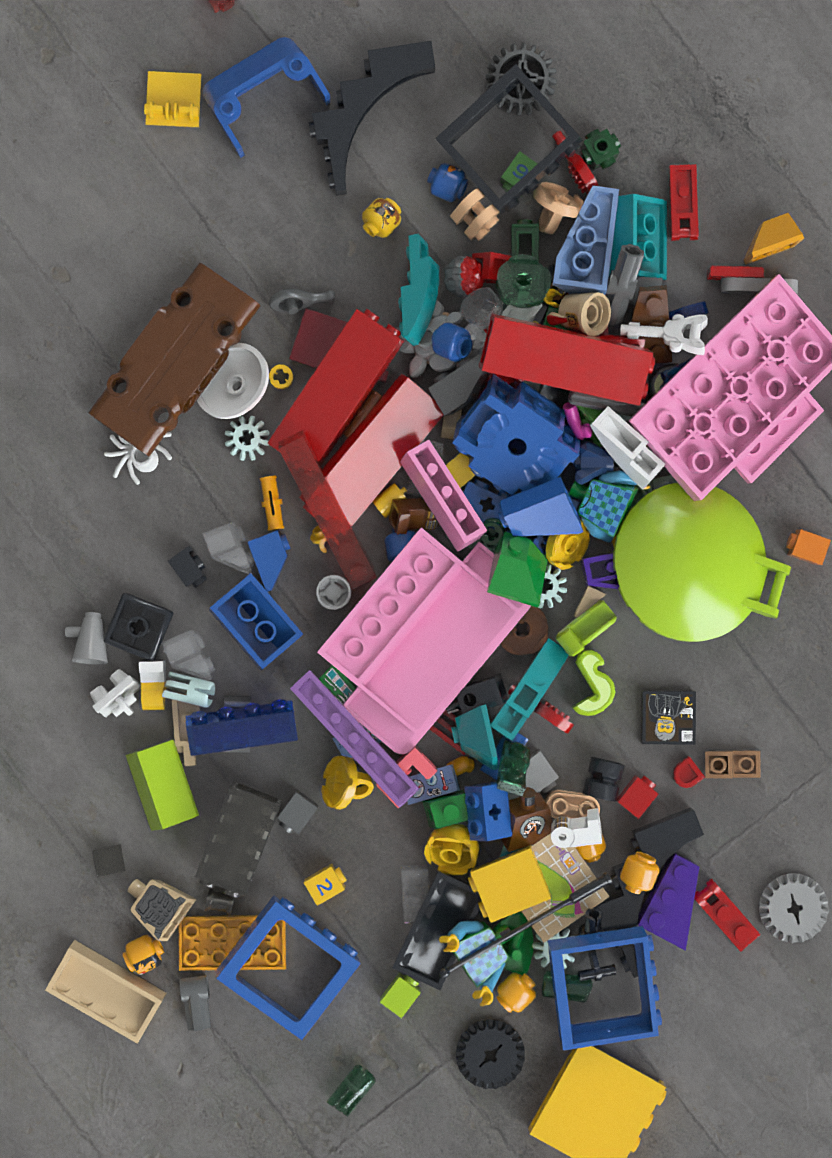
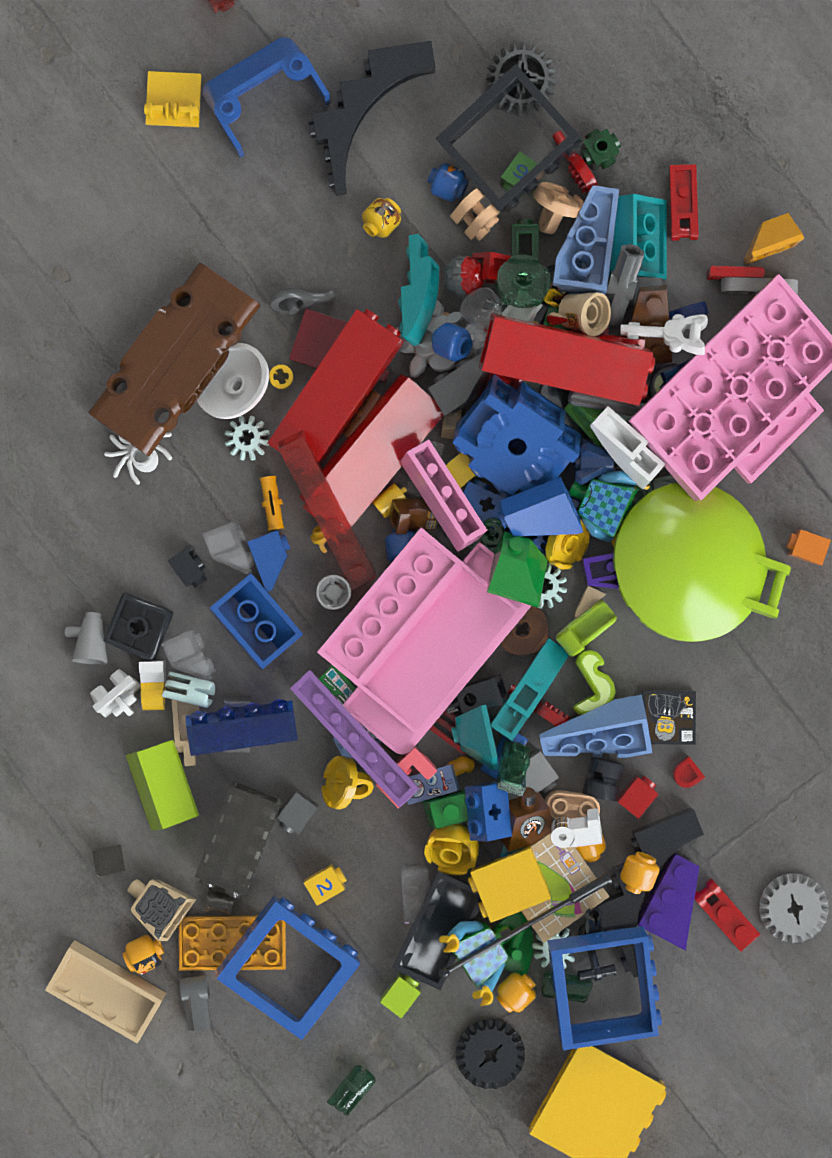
dark pink arm [563,402,593,440] -> none
medium nougat slope [705,750,761,779] -> none
none -> medium blue wedge [539,695,652,758]

